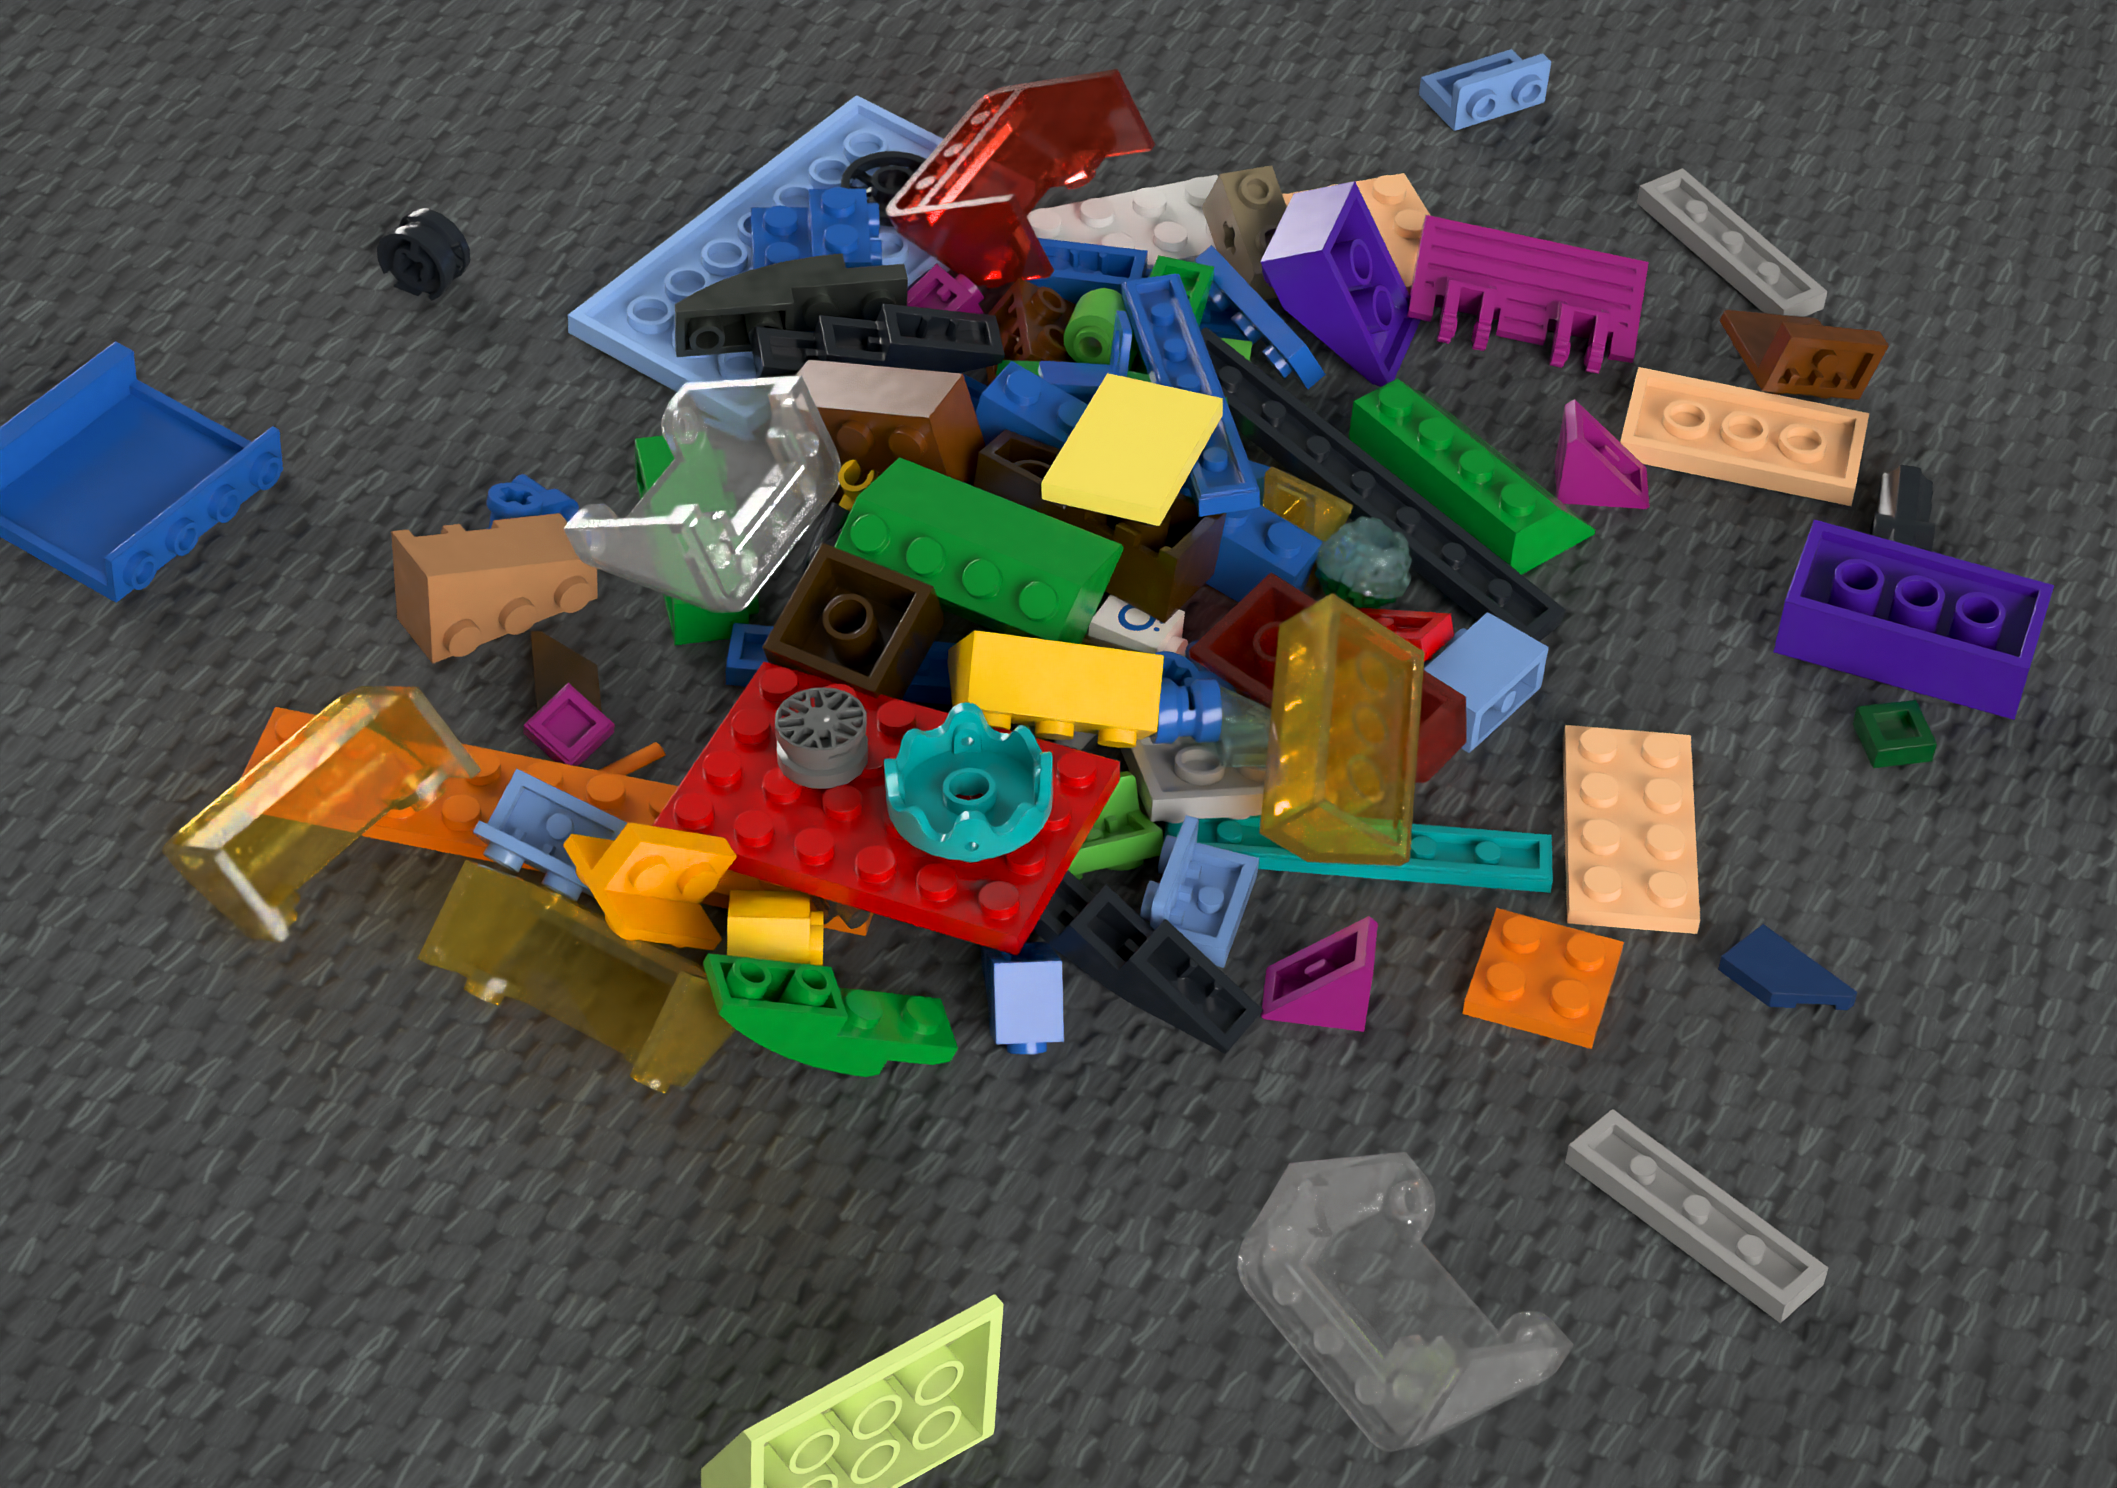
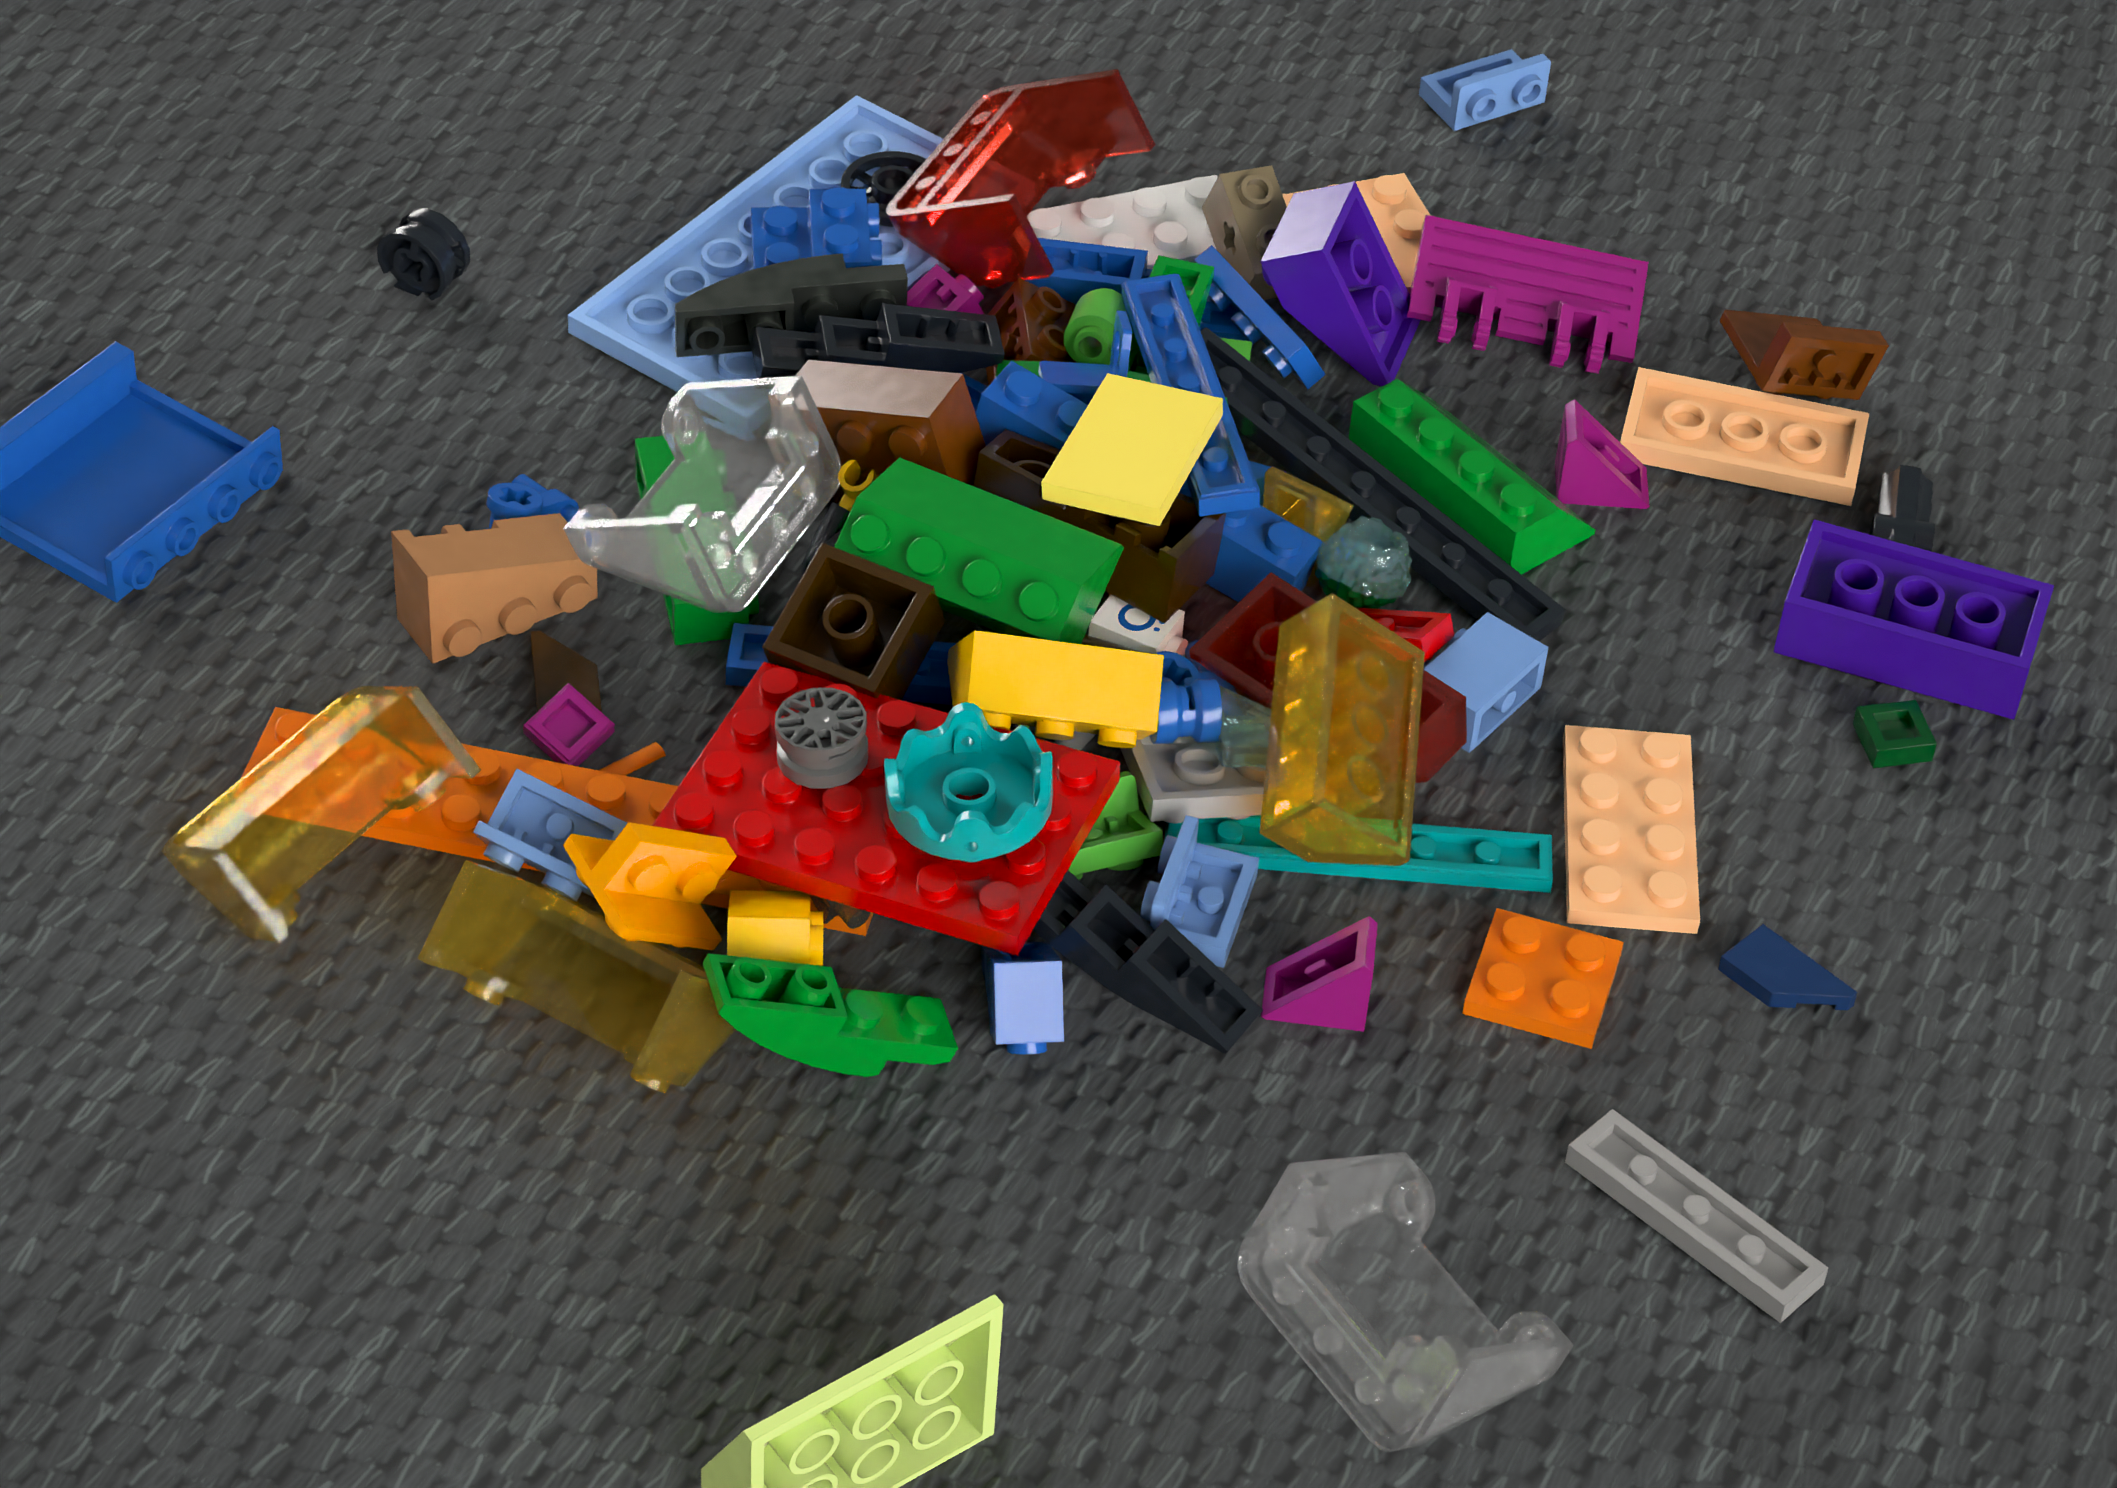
light grey plate [1637,168,1827,317] -> none

